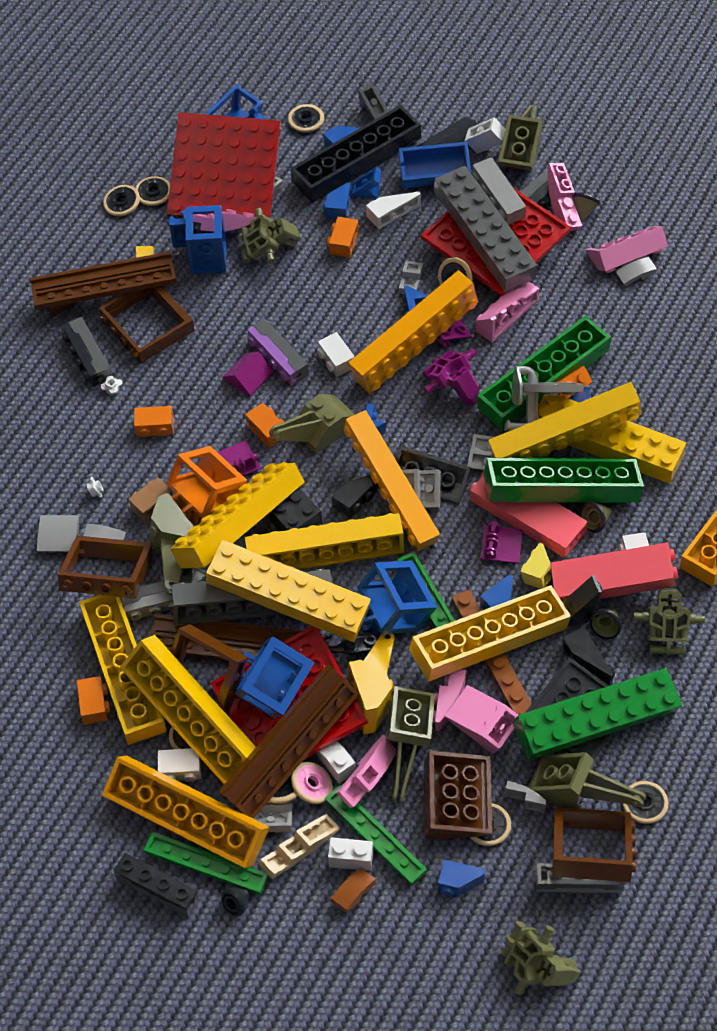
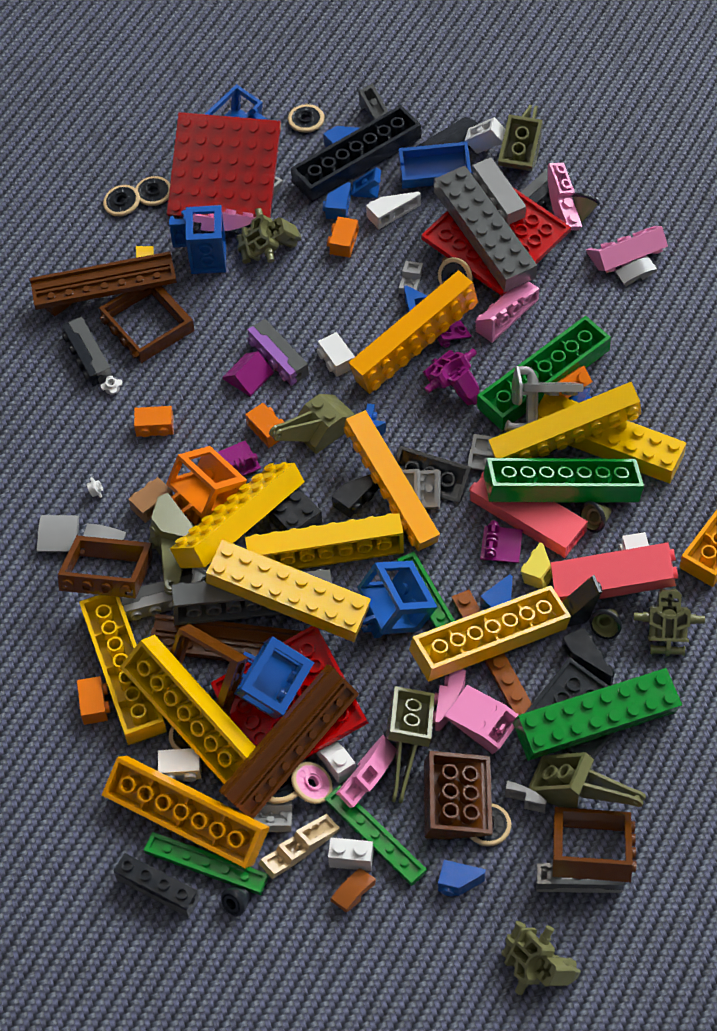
yellow slope [323,634,395,735] -> none
black wheel [622,781,668,824] -> none

